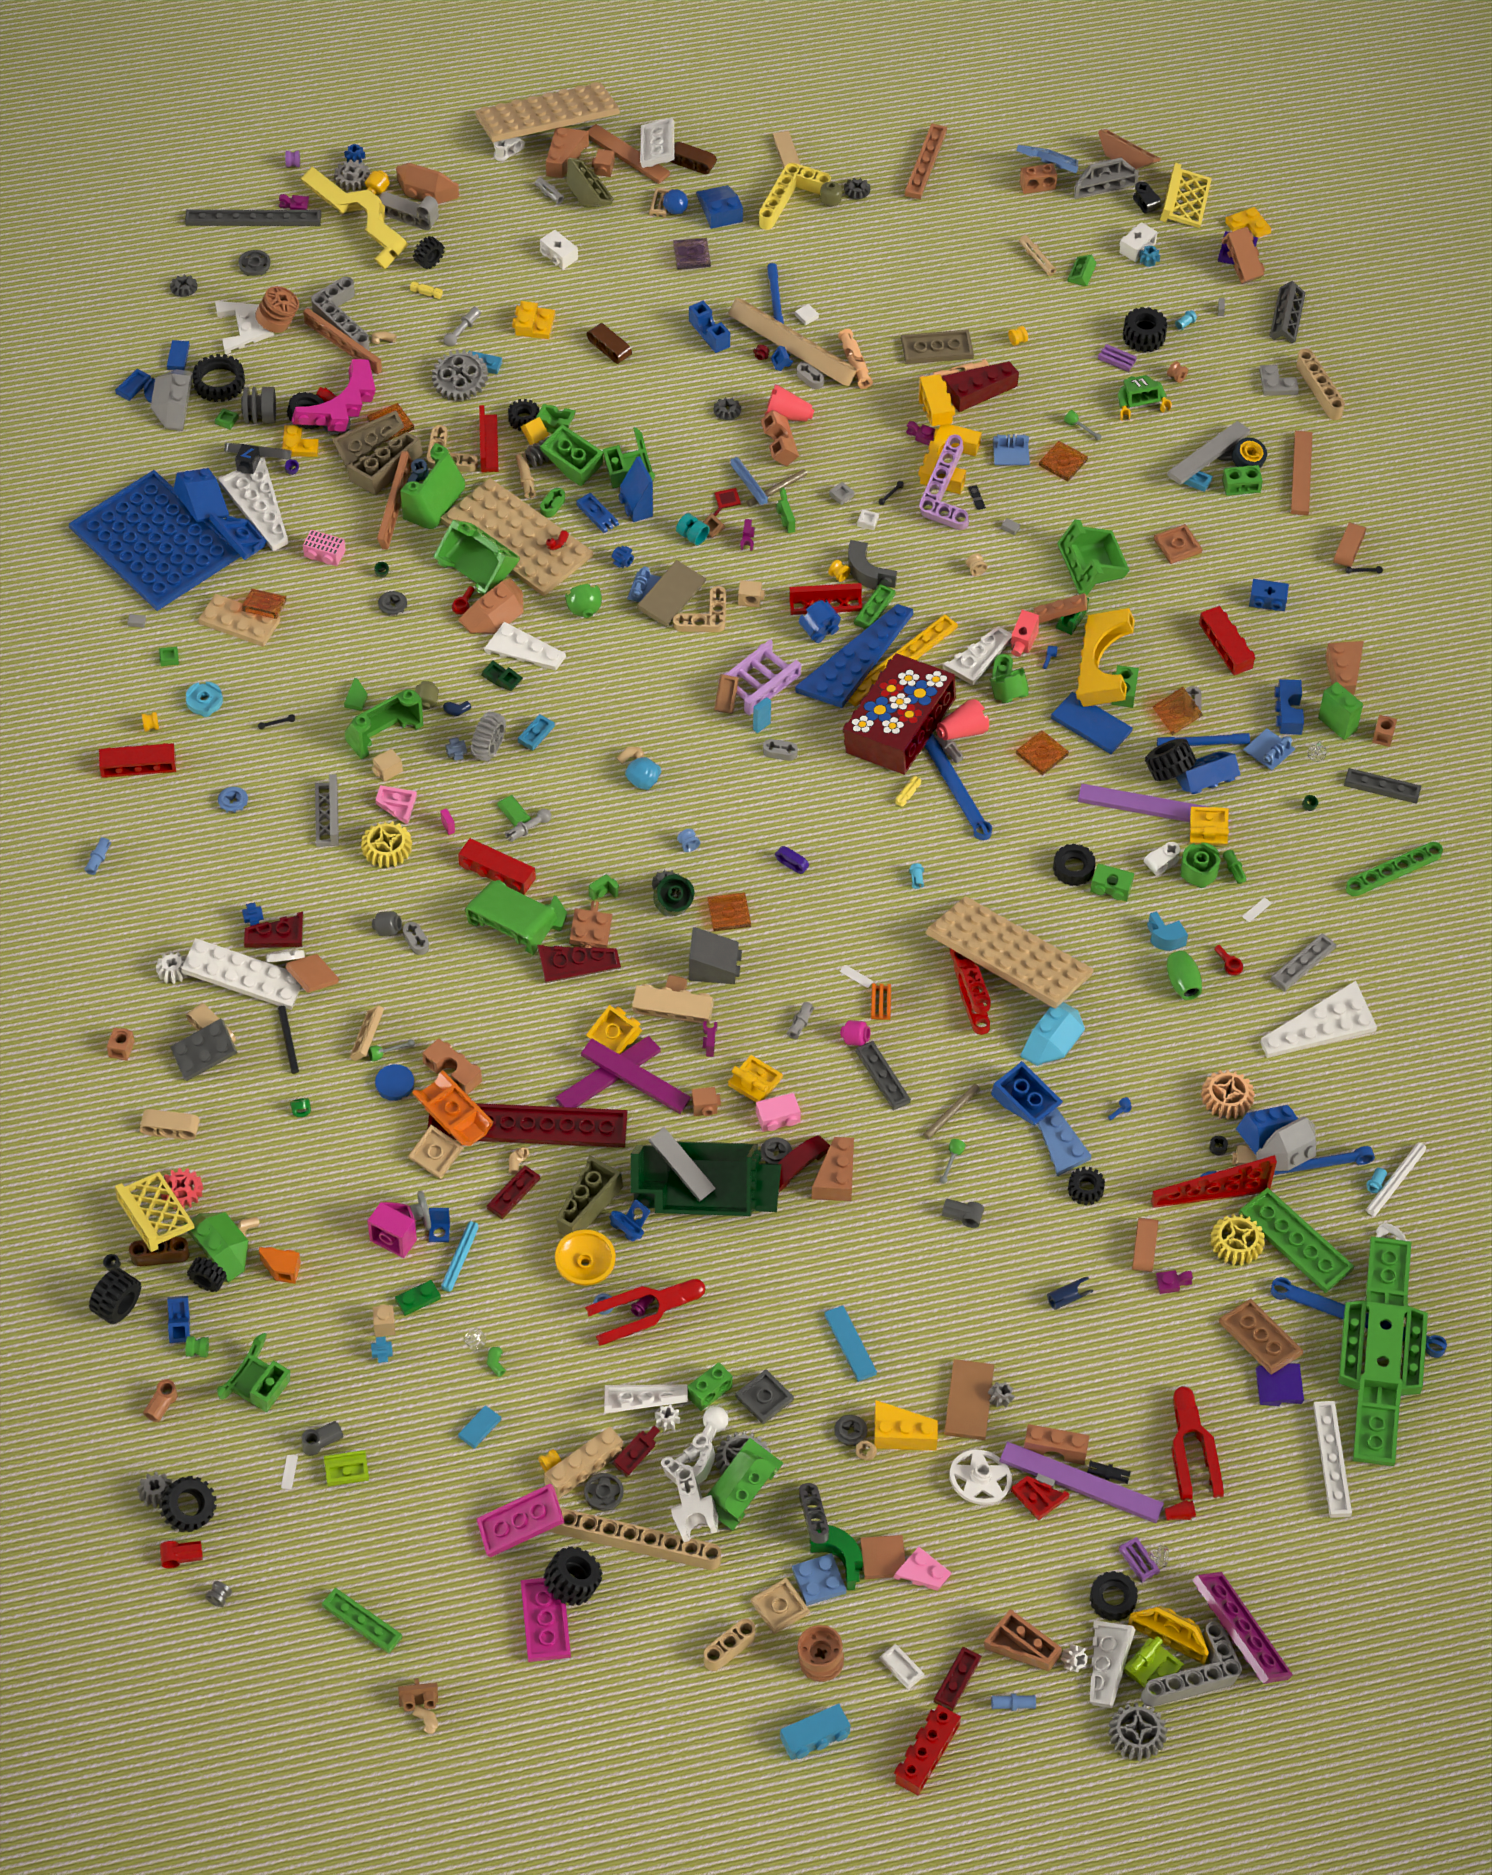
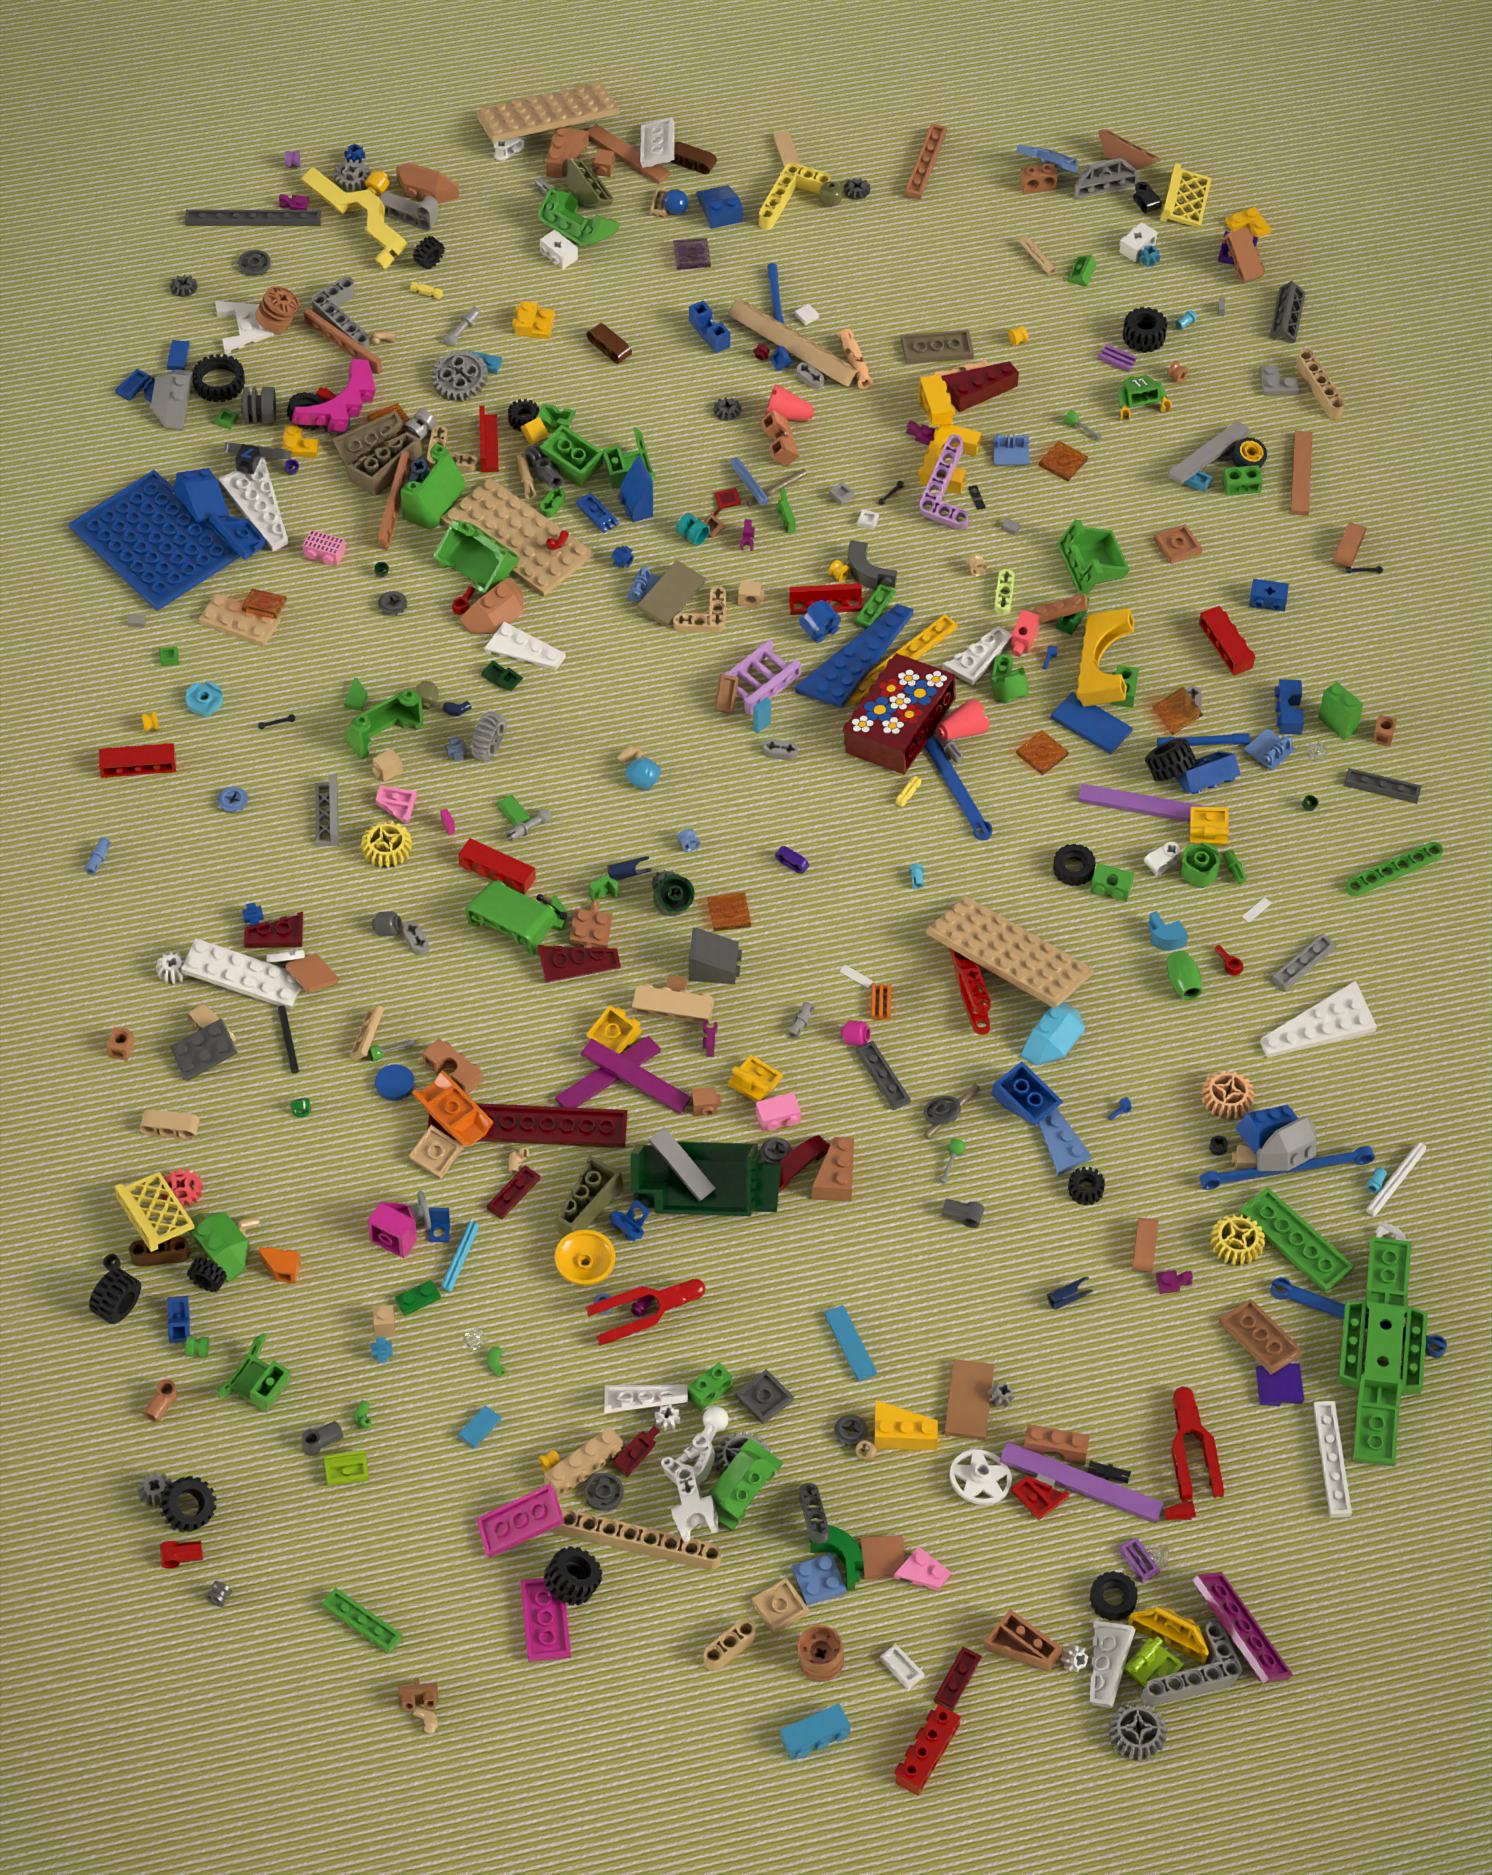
white sticker [281,1455,298,1489] -> none
dark azure plate [518,714,555,751] -> none
bright green cylinder [565,584,602,618] -> none
medium blue pin [991,1693,1036,1711] -> none
red wing [1151,1155,1277,1208] -> none
nougat wedge [1325,641,1364,695] -> none
none -> bright green arm [353,1400,371,1429]
none -> light grey wheel [404,408,437,441]
none -> dark grey piece [536,458,563,489]
none -> black hinge [536,894,567,920]
none -> bright green windscreen [538,187,620,247]
none -> dark blue piece [607,856,652,881]
none -> dark grey wheel [924,1096,961,1126]
none -> yellowish green beam [995,569,1015,615]

